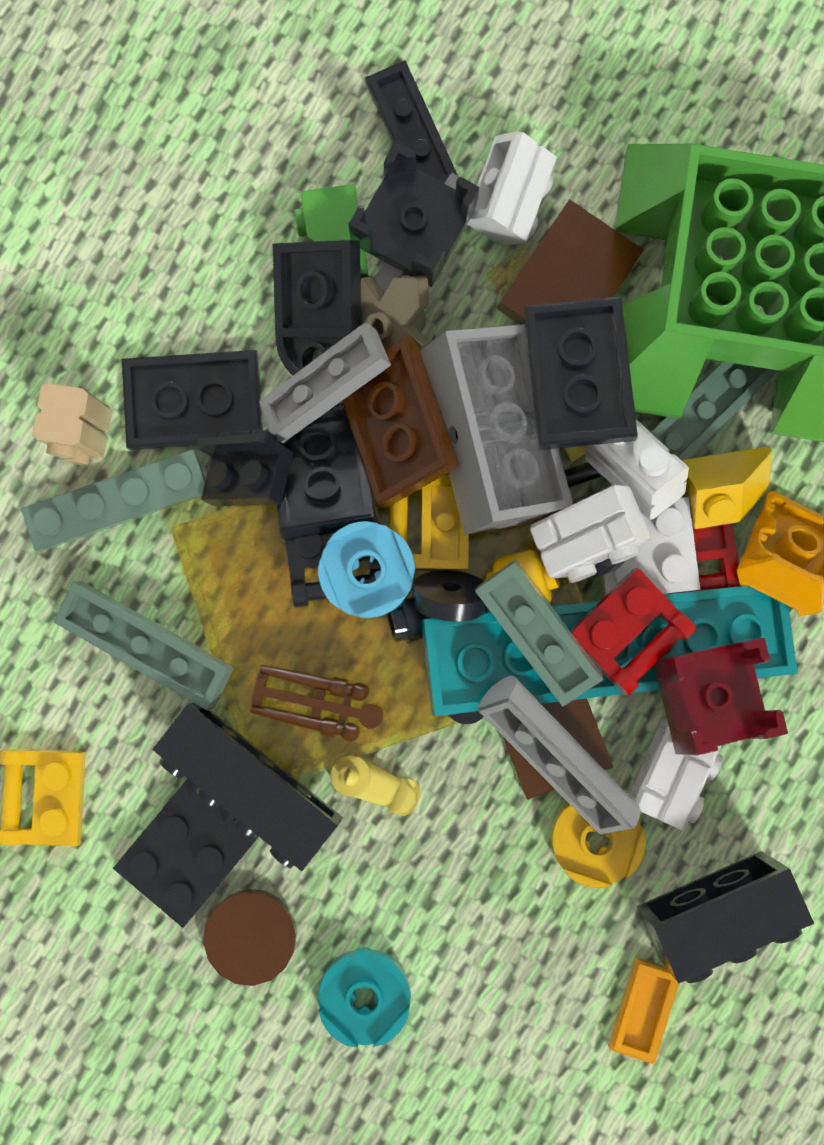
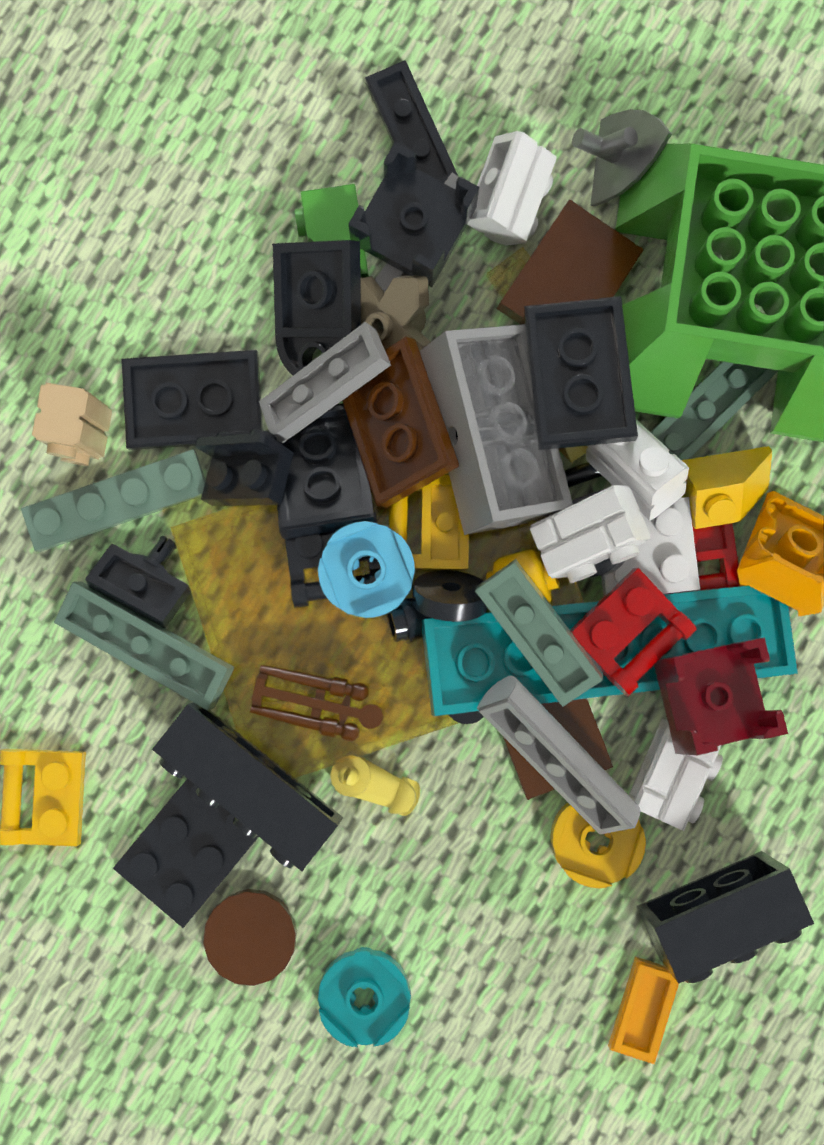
none -> black plate [85,536,191,629]
none -> flat silver shield [572,109,672,206]

